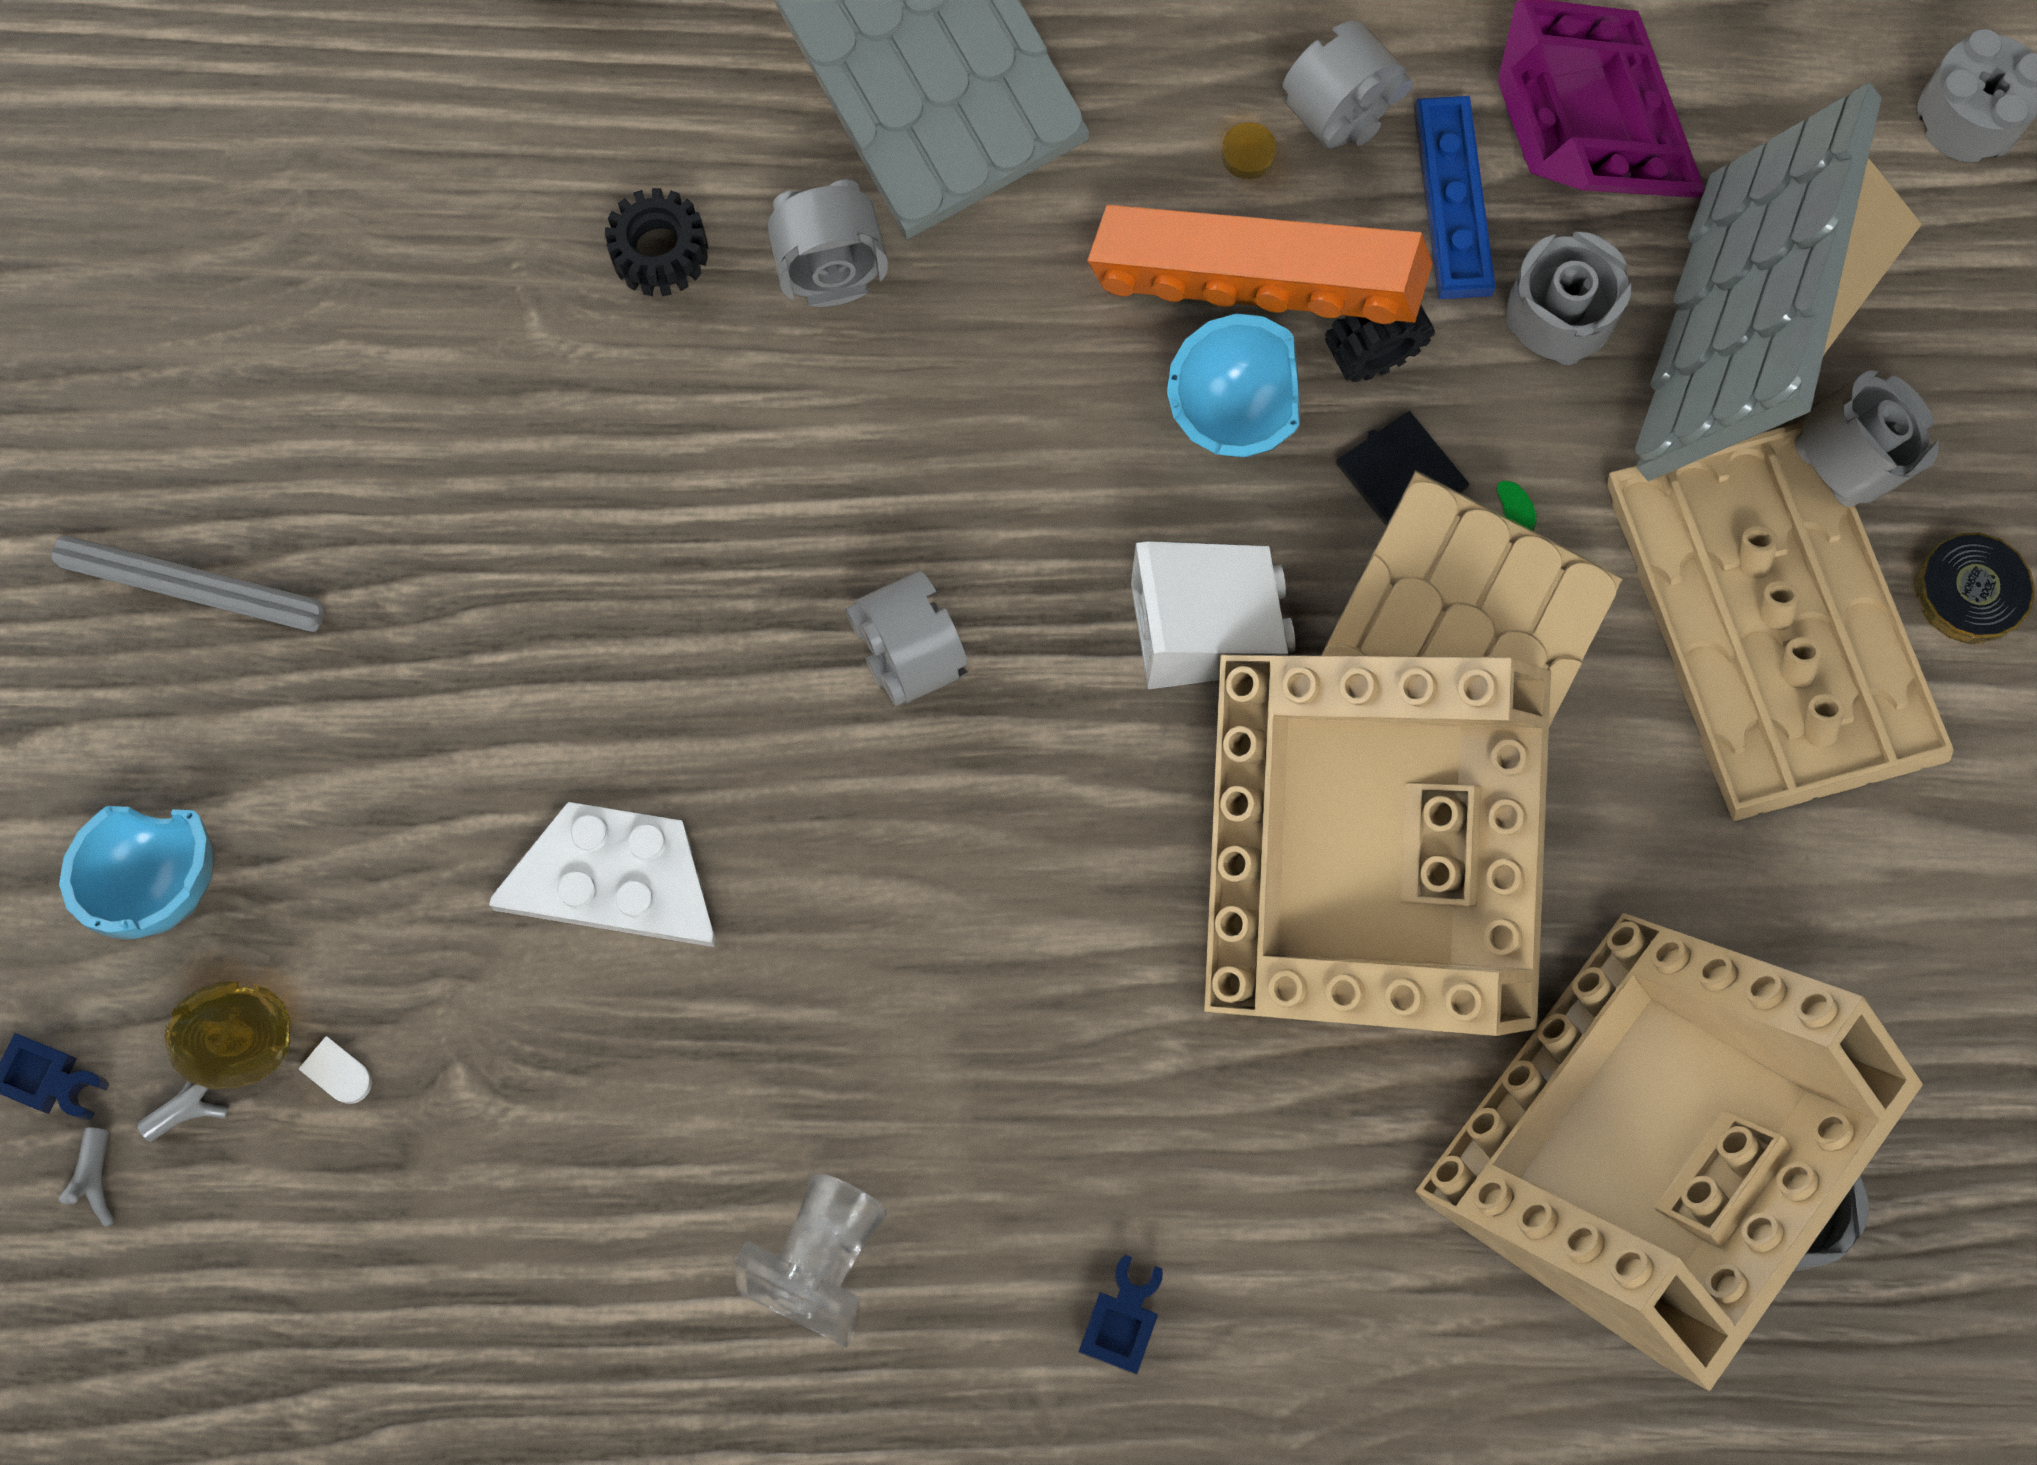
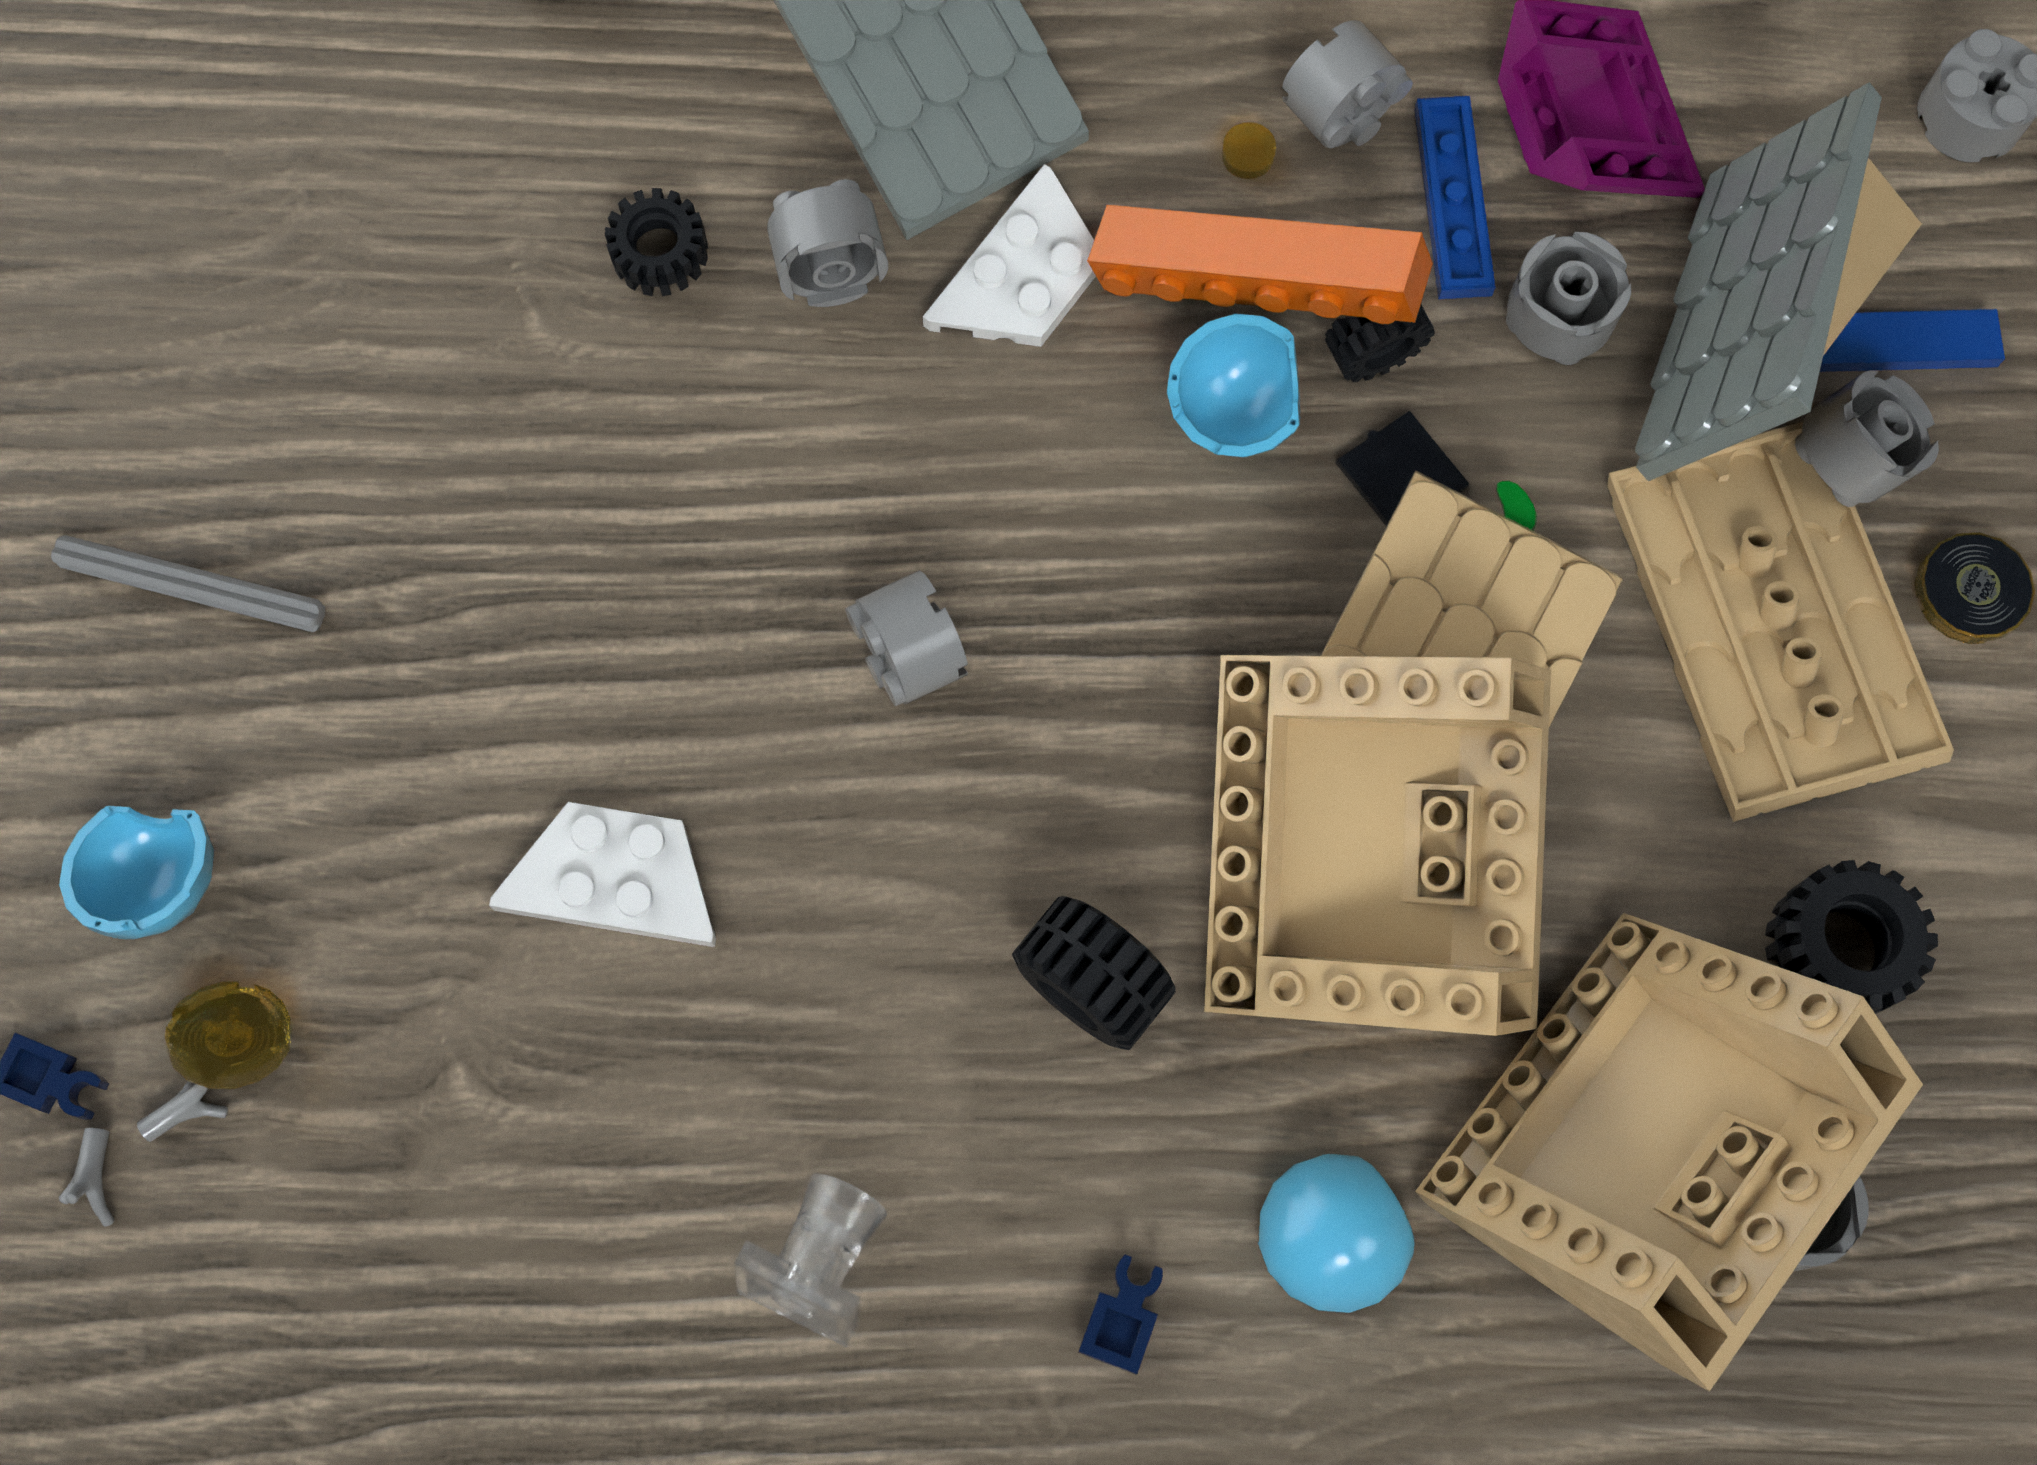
white piece [299,1036,372,1104] -> none
white slope [1131,541,1295,689] -> none
none -> white wing [923,164,1096,347]
none -> black tyre [1012,896,1176,1050]
none -> medium azure cylinder [1258,1154,1414,1313]
none -> black tyre [1765,860,1938,1014]
none -> blue tile [1820,309,2005,372]

